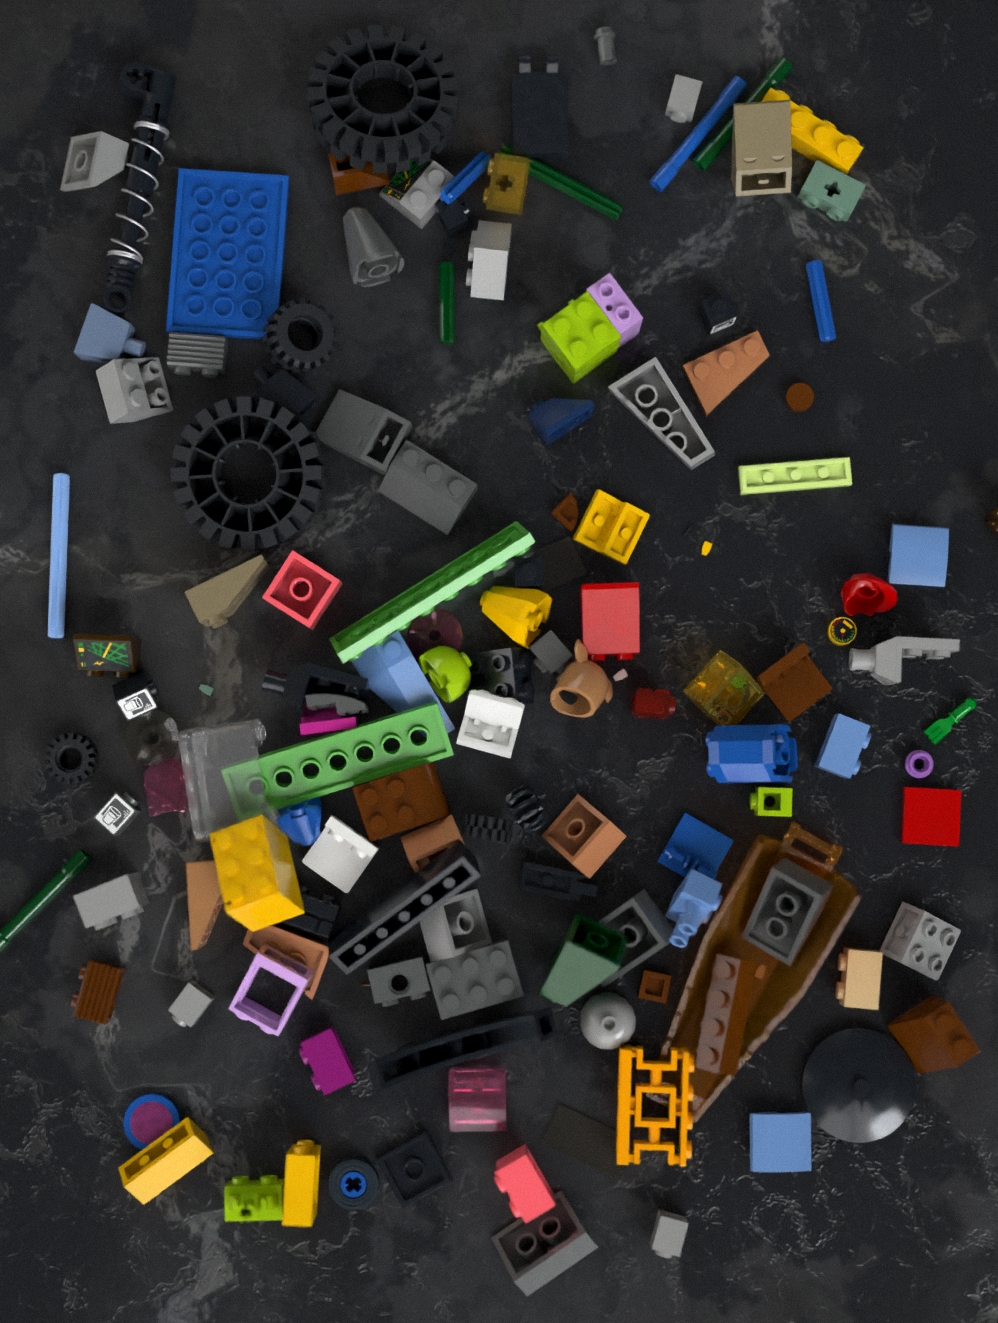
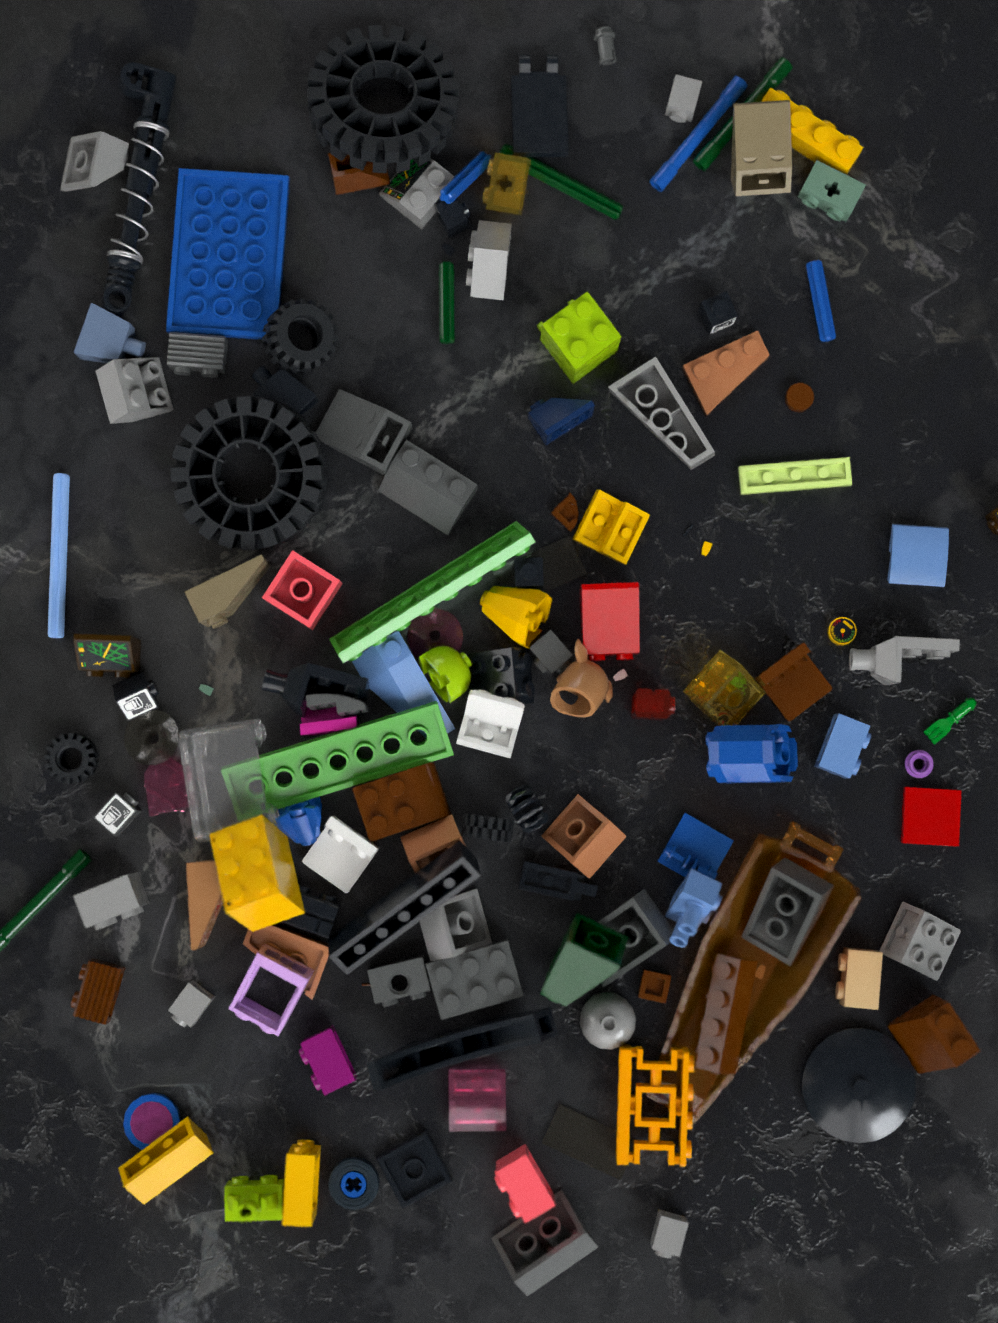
dark grey cone [343,206,404,287] -> none
lavender window [586,273,643,348] -> none
lime brick [749,787,792,817] -> none
medium blue slope [750,1111,811,1172] -> none
red piece [841,572,898,616] -> none

